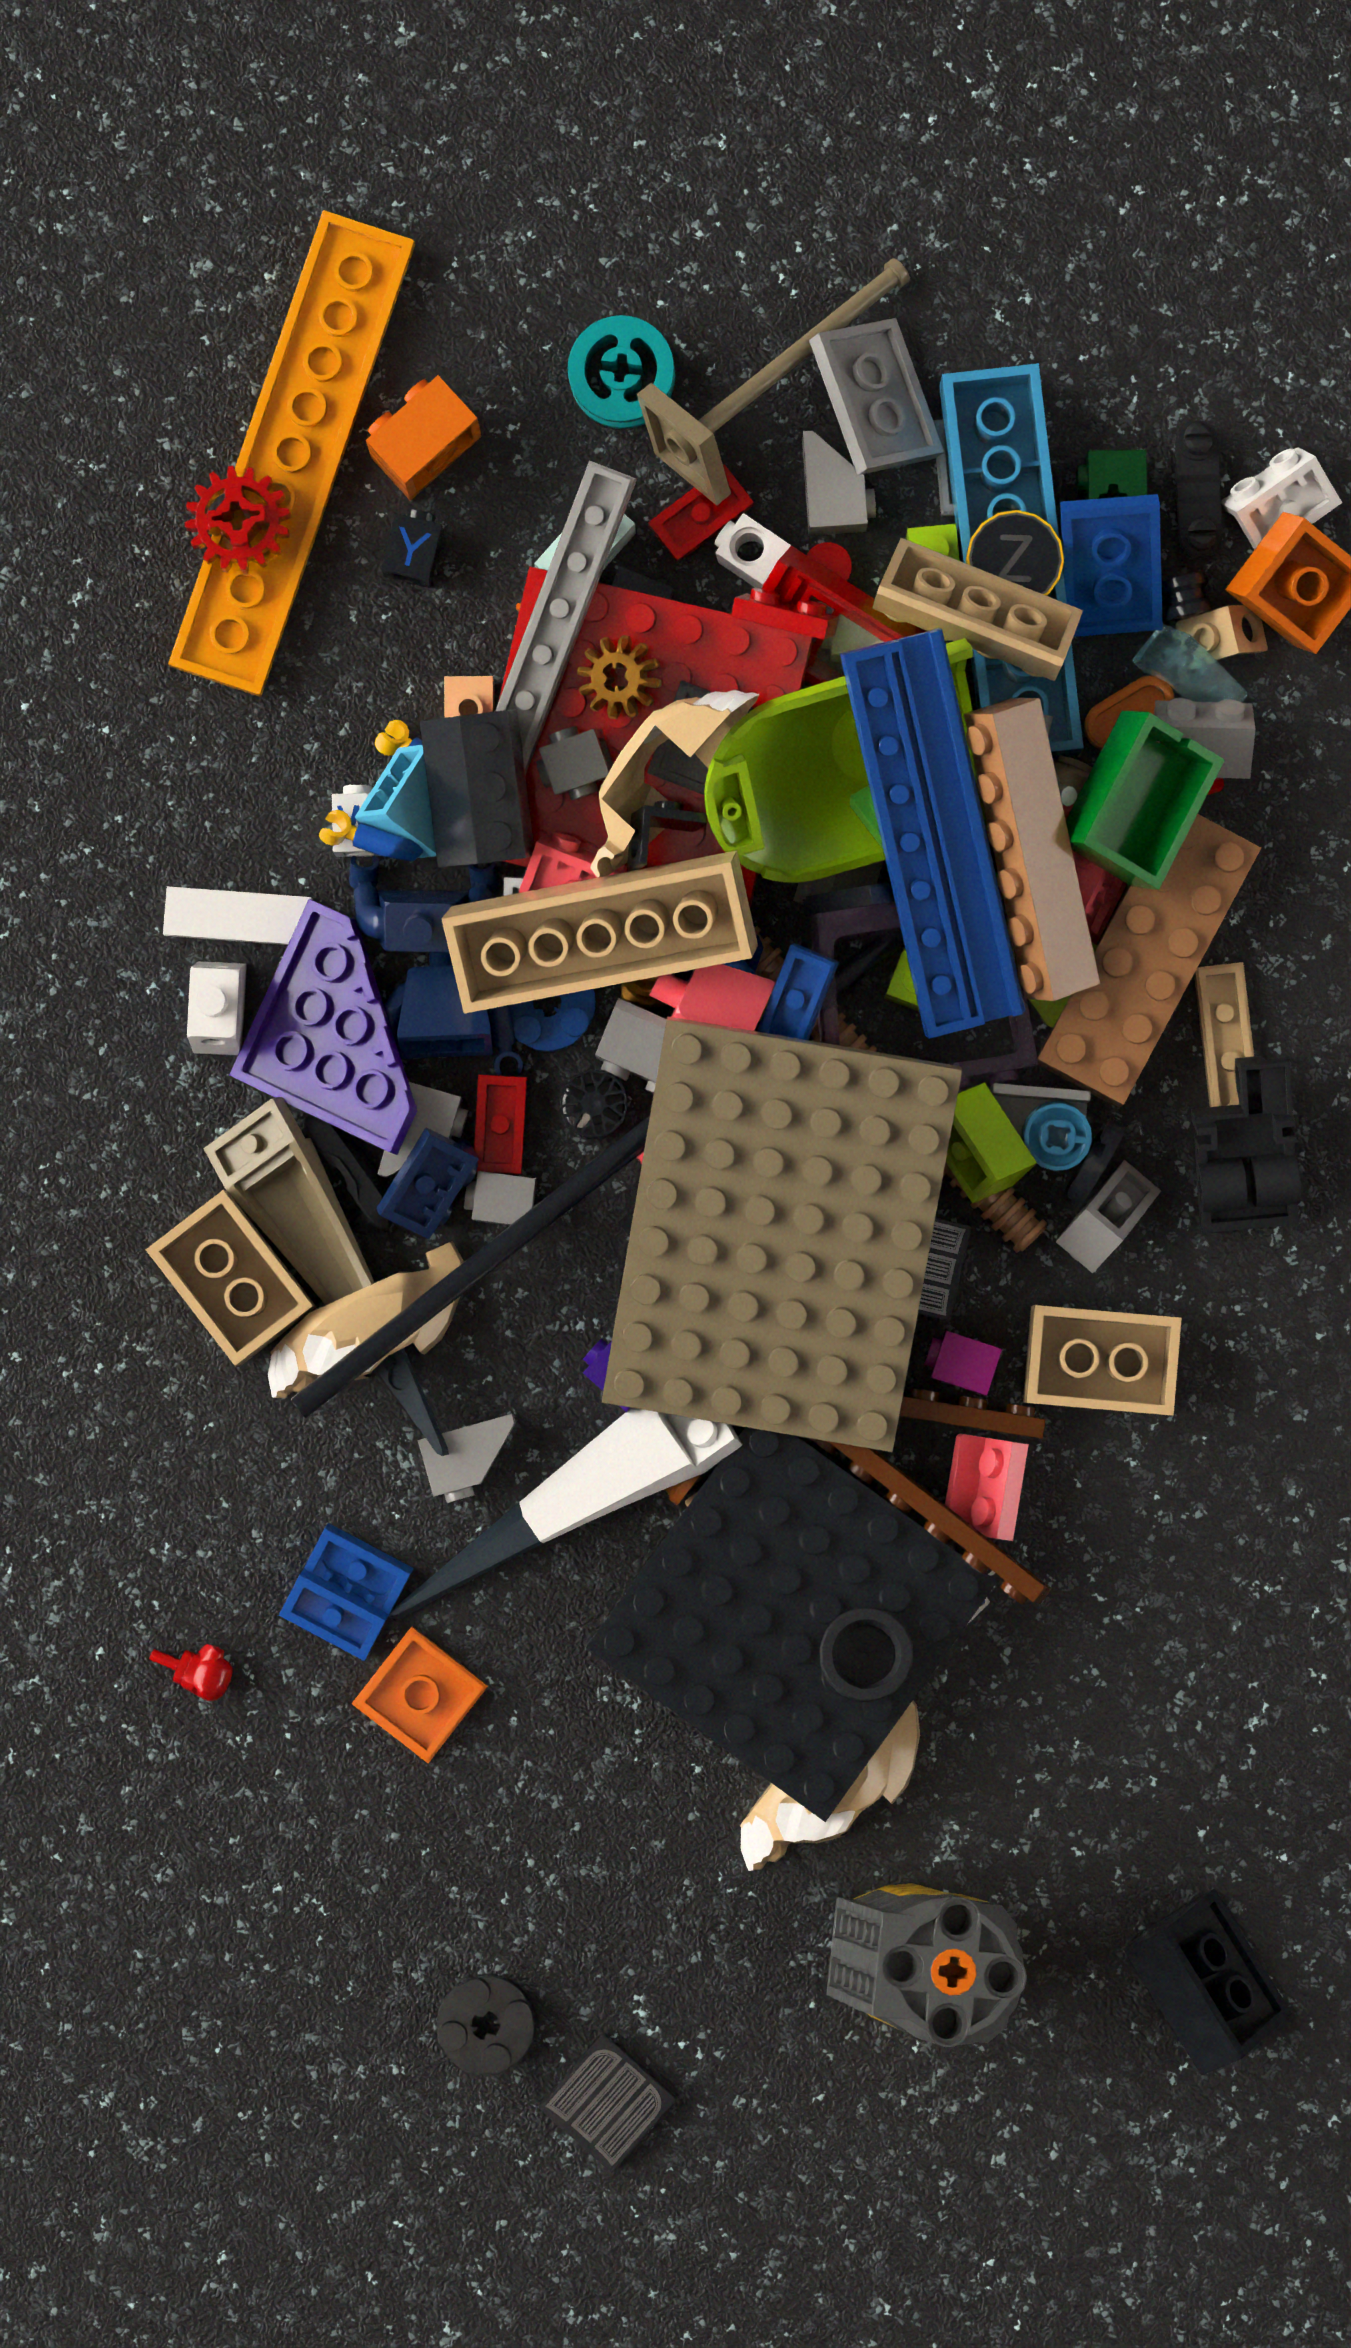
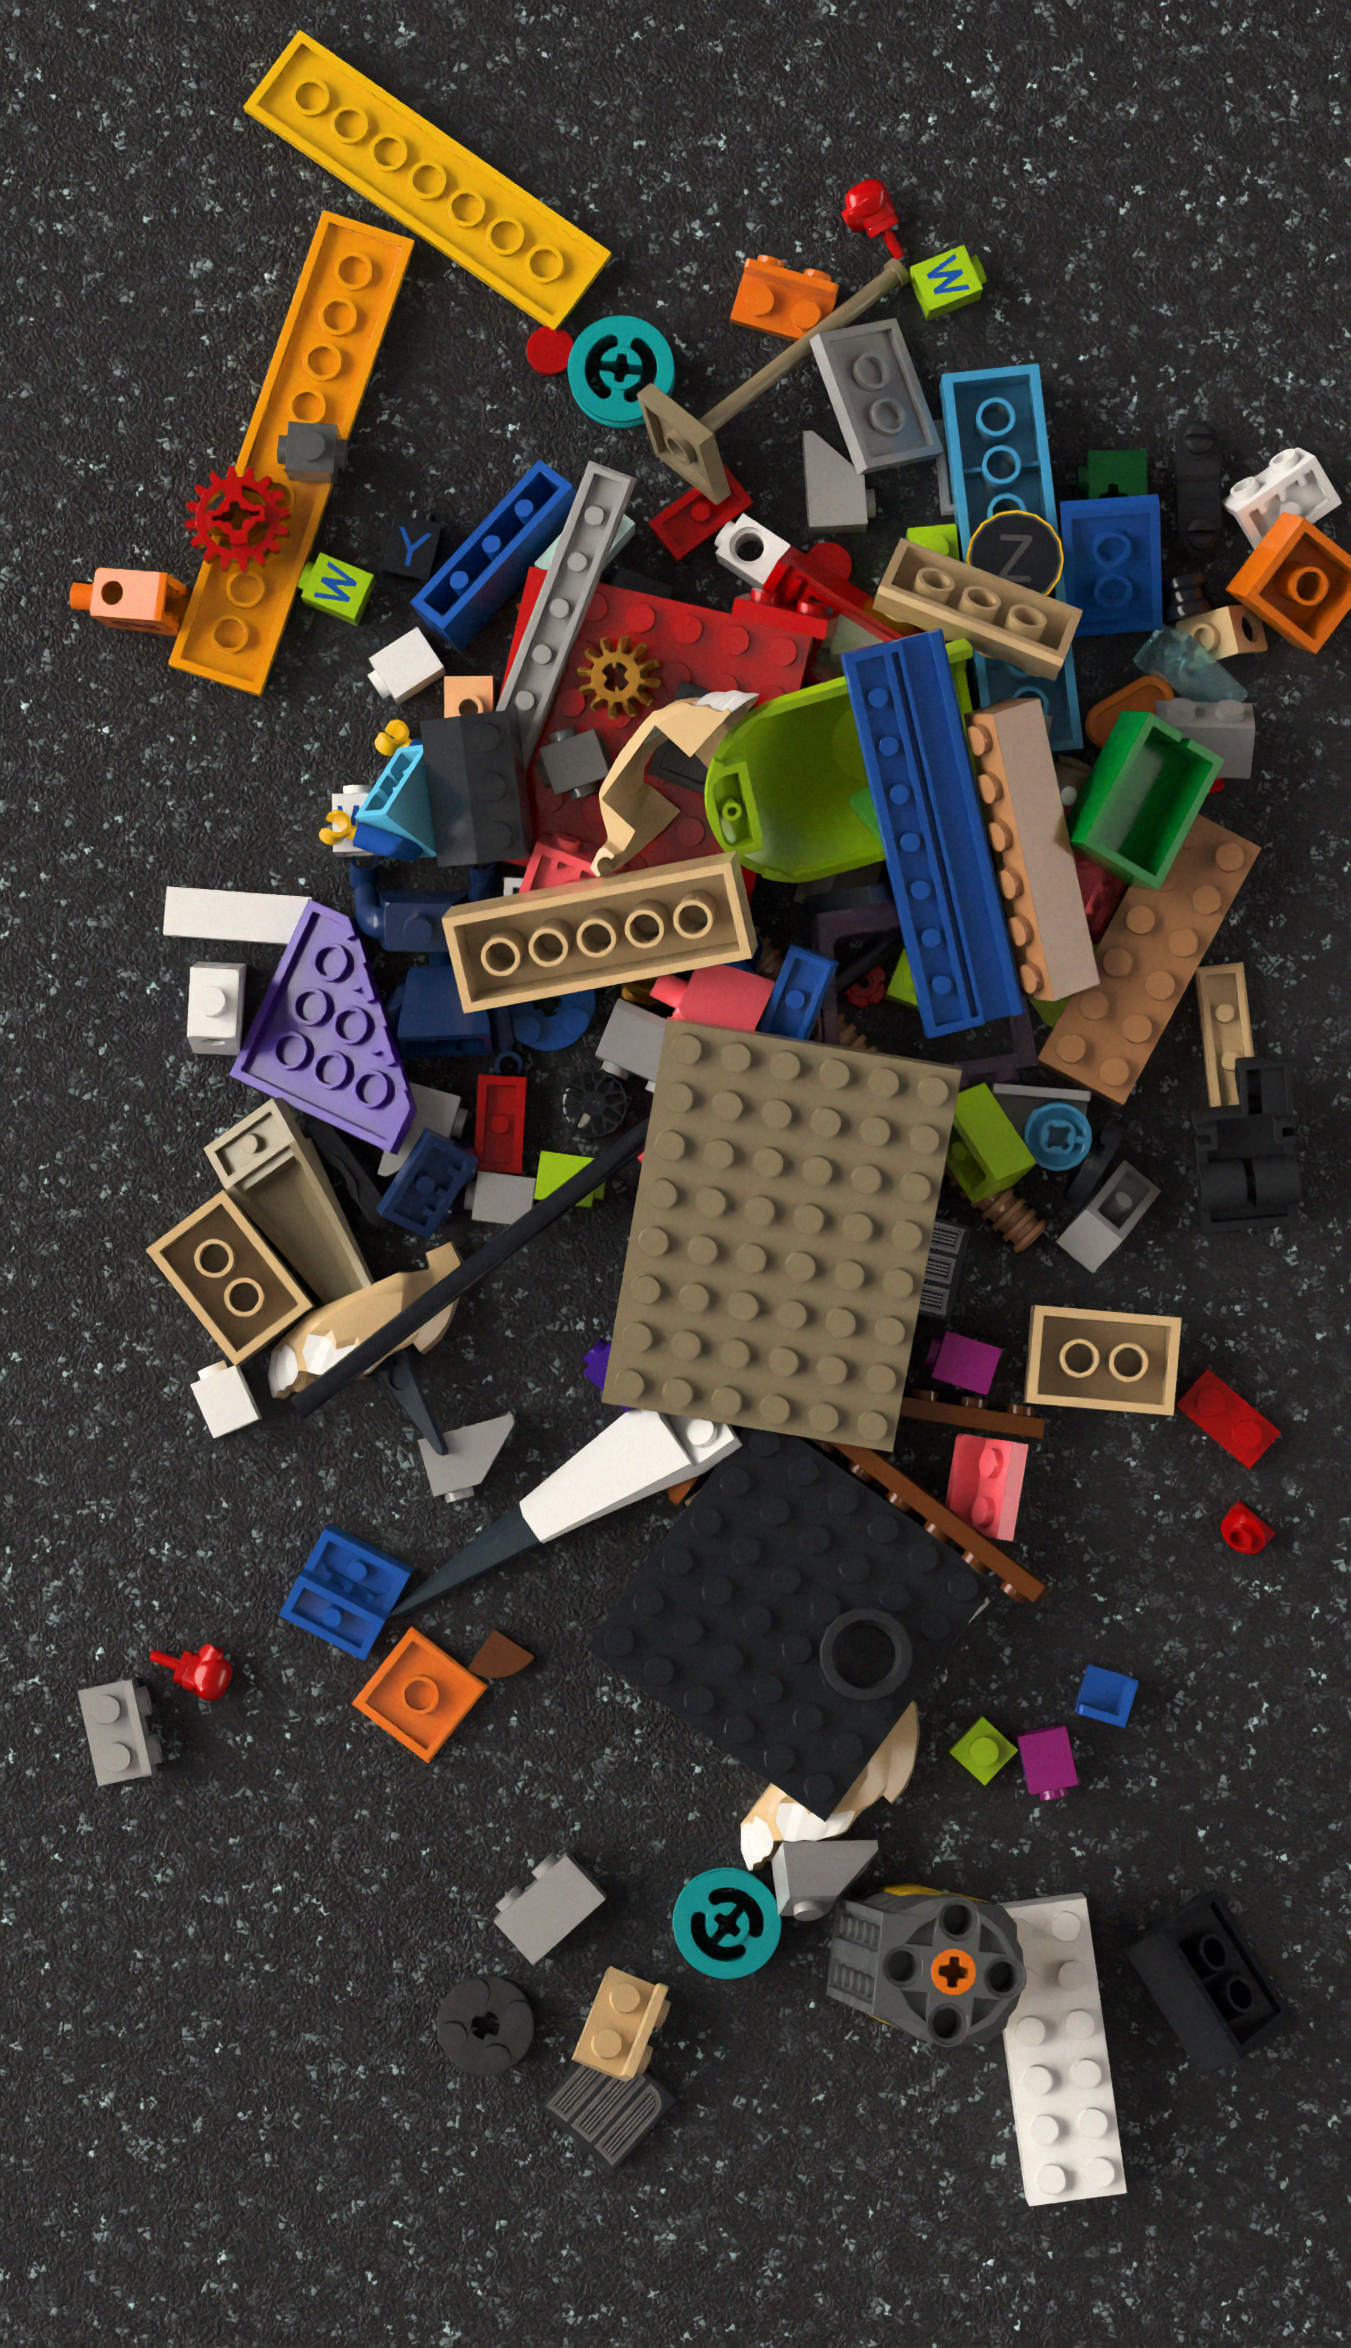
orange brick [366,375,481,501] -> none
black bracket [627,801,707,872] -> none
none -> orange torso [70,568,192,636]
none -> light grey bracket [78,1677,163,1786]
none -> white brick [190,1360,262,1438]
none -> yellow plate [243,30,612,332]
none -> dark grey brick [277,421,348,484]
none -> lime brick [297,552,376,627]
none -> white brick [367,627,446,705]
none -> blue brick [410,459,577,652]
none -> reddish brown tile [467,1629,535,1678]
none -> light grey brick [494,1851,607,1965]
none -> red tile [526,326,574,377]
none -> lime brick [534,1151,606,1209]
none -> tan bracket [571,1966,671,2082]
none -> teal wheel [672,1867,781,1979]
none -> orange bracket [730,255,839,342]
none -> light grey slope [771,1840,878,1921]
none -> red piece [841,179,906,259]
none -> red plate [843,965,887,1007]
none -> lime brick [909,245,987,321]
none -> lime plate [948,1715,1018,1786]
none -> white brick [998,1892,1127,2206]
none -> magenta brick [1015,1724,1079,1801]
none -> blue panel [1074,1664,1139,1728]
none -> red plate [1175,1368,1281,1469]
none -> red plate [1221,1500,1276,1554]

